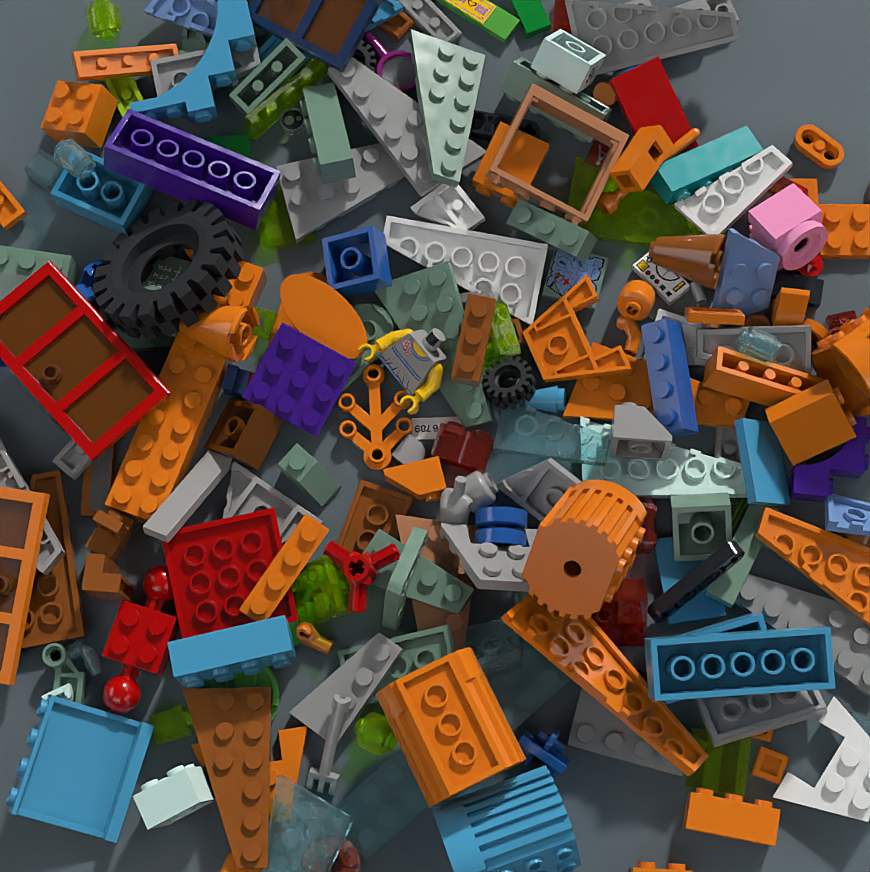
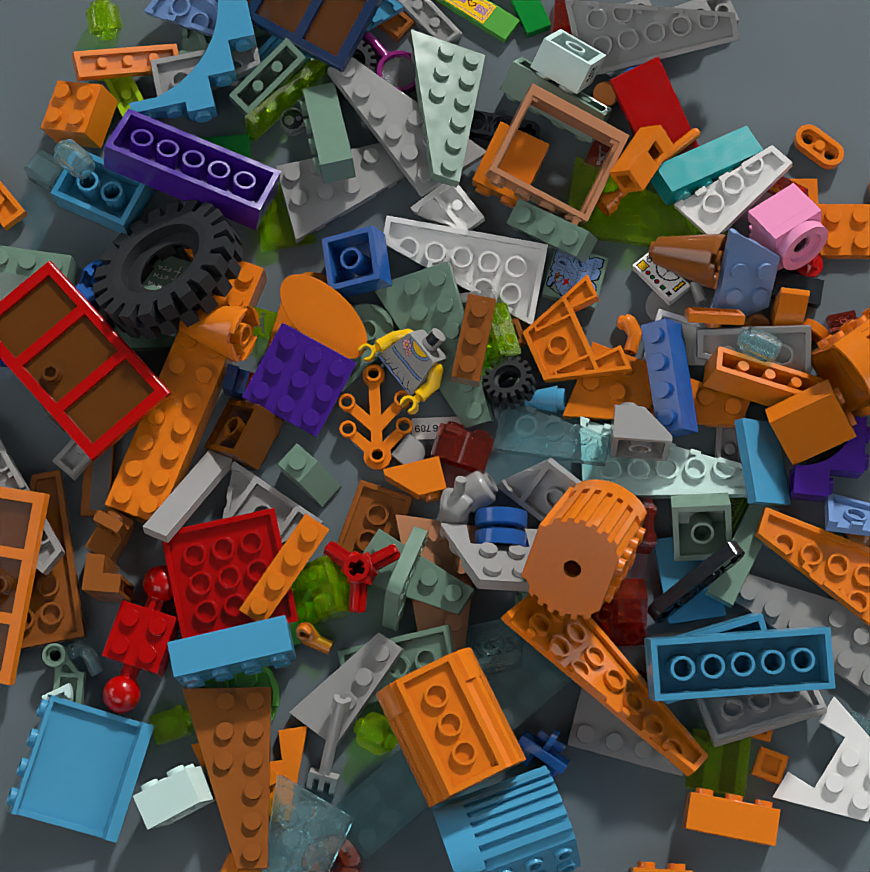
orange head [617,280,656,321] -> none

